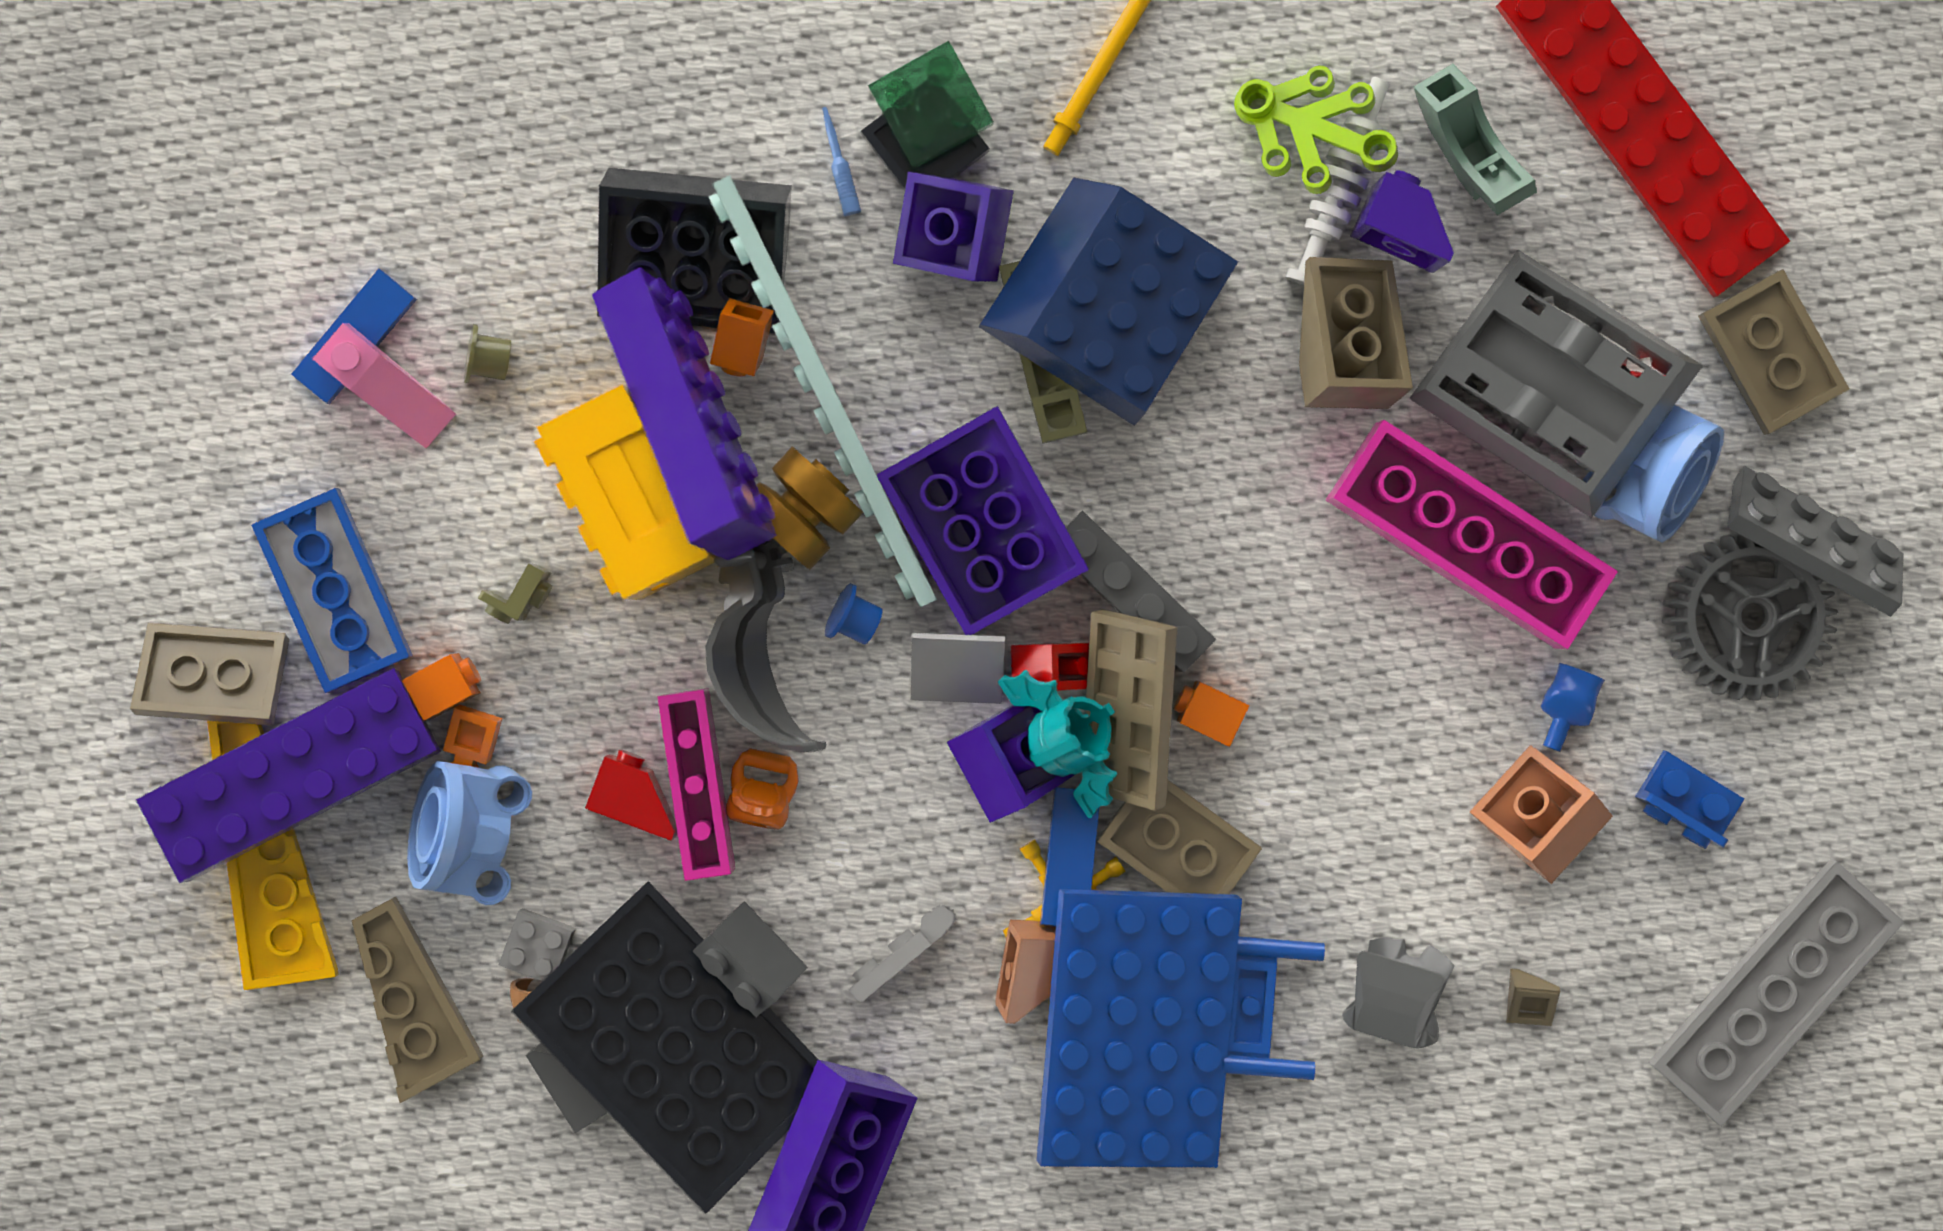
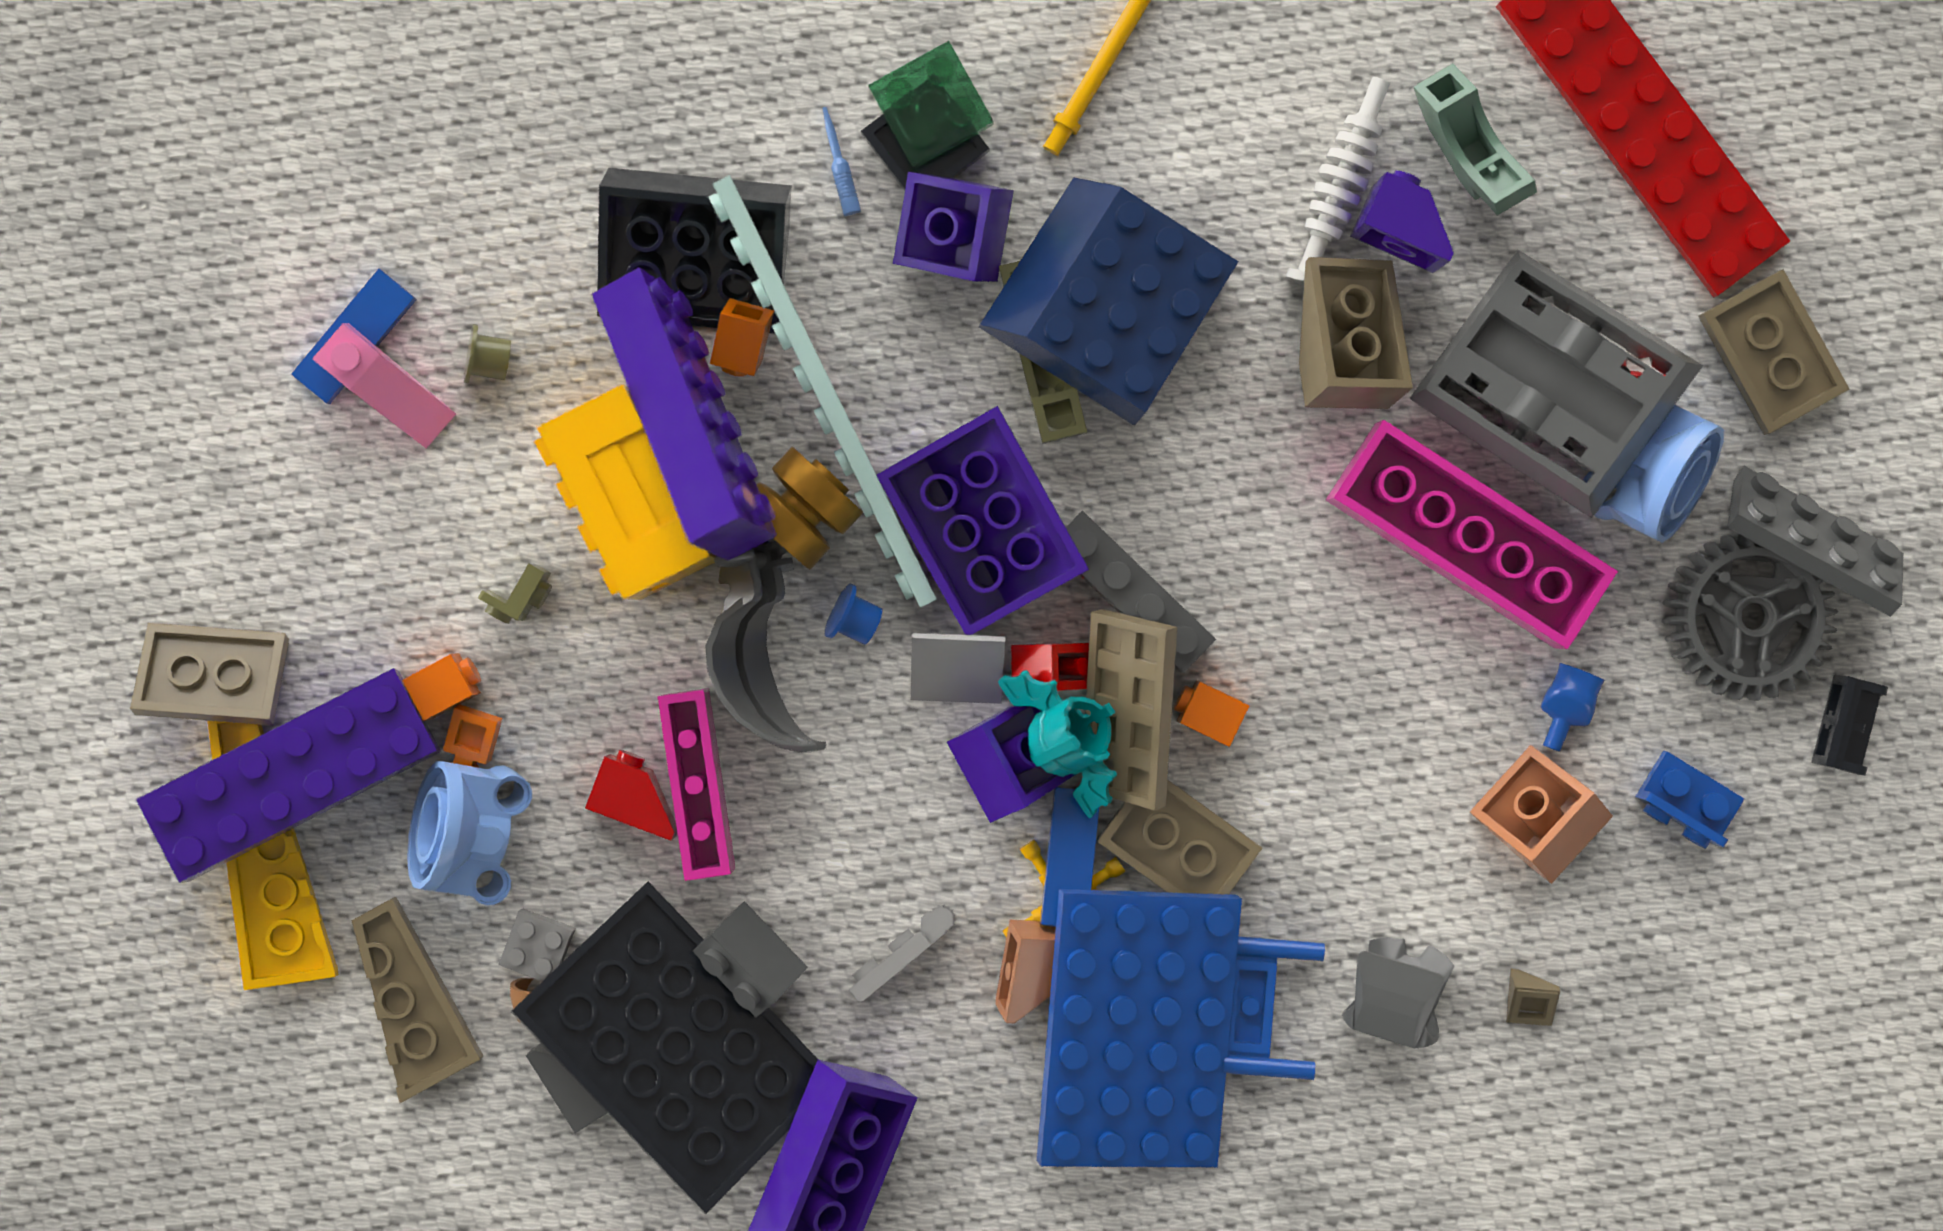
piece [251,488,413,693] -> none
orange piece [726,748,799,830] -> none
lime plant [1234,65,1398,194] -> none
light grey plate [1648,859,1905,1127] -> none
none -> black hinge [1811,675,1888,776]

